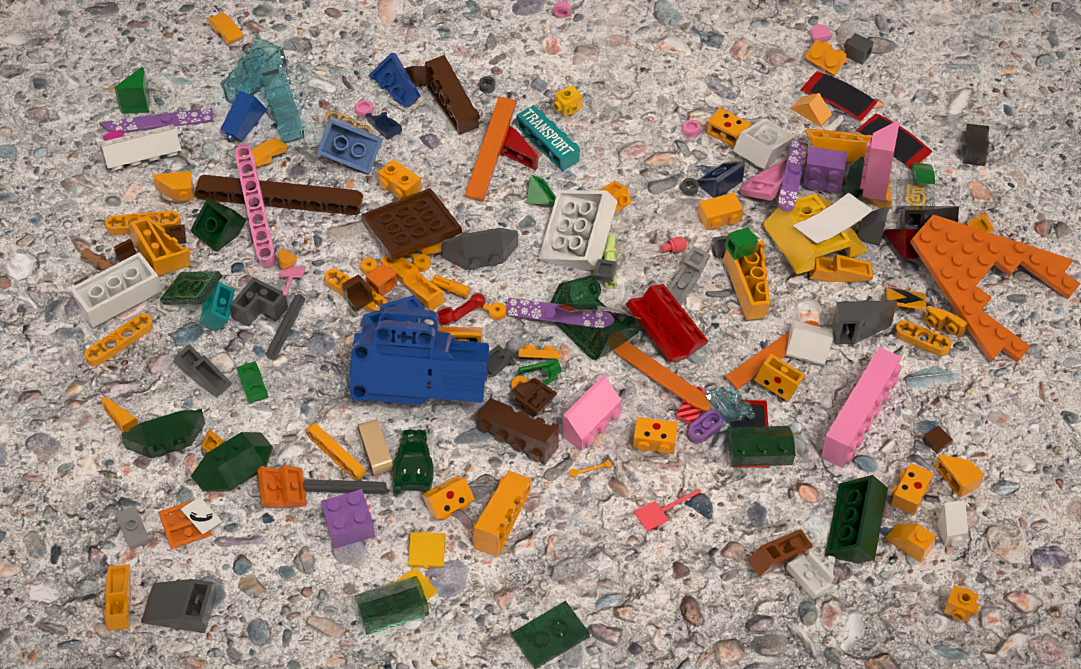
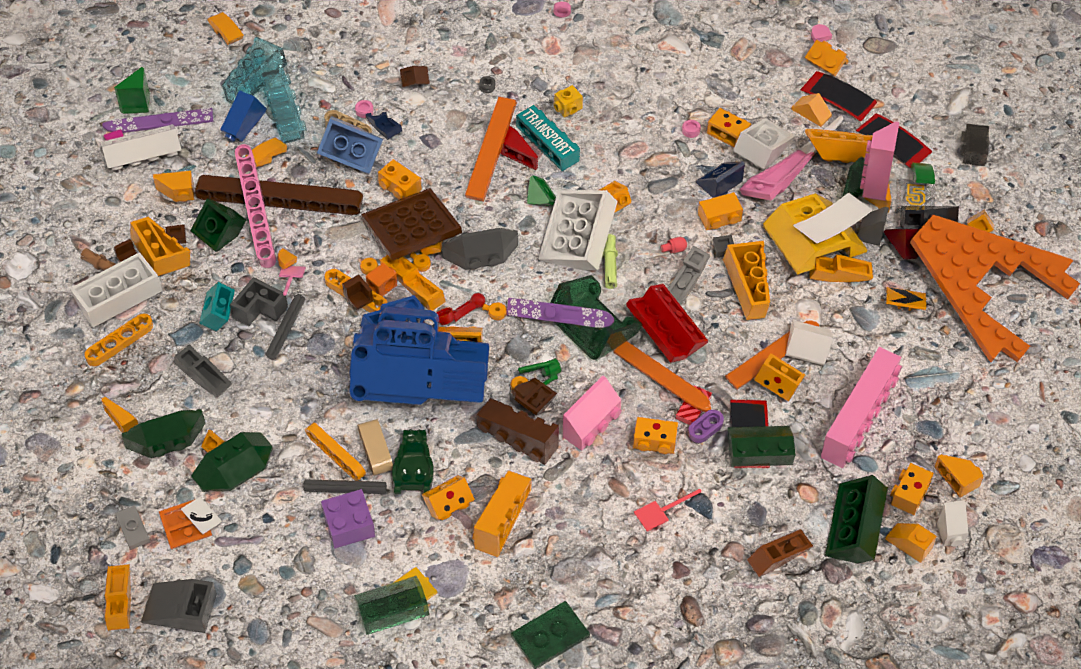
light orange beam [105,211,182,235] -> none
clear green tile [160,271,223,305] -> none
green slope [236,361,269,404] -> none
orange slope [257,465,307,508] -> none
blue wing [368,53,421,108] -> none
yellow piece [408,531,446,570] -> none
reddish brown wedge [425,55,480,135] -> none
light orange axle [432,275,471,299] -> none
dark grey bracket [488,344,516,376] -> none
light orange plate [519,344,560,359] -> none
black sticker [557,304,641,319] -> none
light orange hinge [569,460,612,478] -> none
dark grey plate [593,259,618,282] -> none
dark grey bush [681,178,699,196] -> none
clear light blue plate [705,386,756,423] -> none
green brick [725,227,758,260] -> none
medium lavender piece [778,139,808,212] -> none
white slope [785,551,835,600] -> none
medium lavender brick [803,147,848,194] -> none
dark grey slope [832,300,897,345] -> none
dark grey brick [844,33,874,65] -> none
light orange beam [895,320,952,356] -> none
light orange slope [923,306,967,338] -> none
reddish brown tile [923,426,953,454] -> none
light orange brick [943,585,980,622] -> none

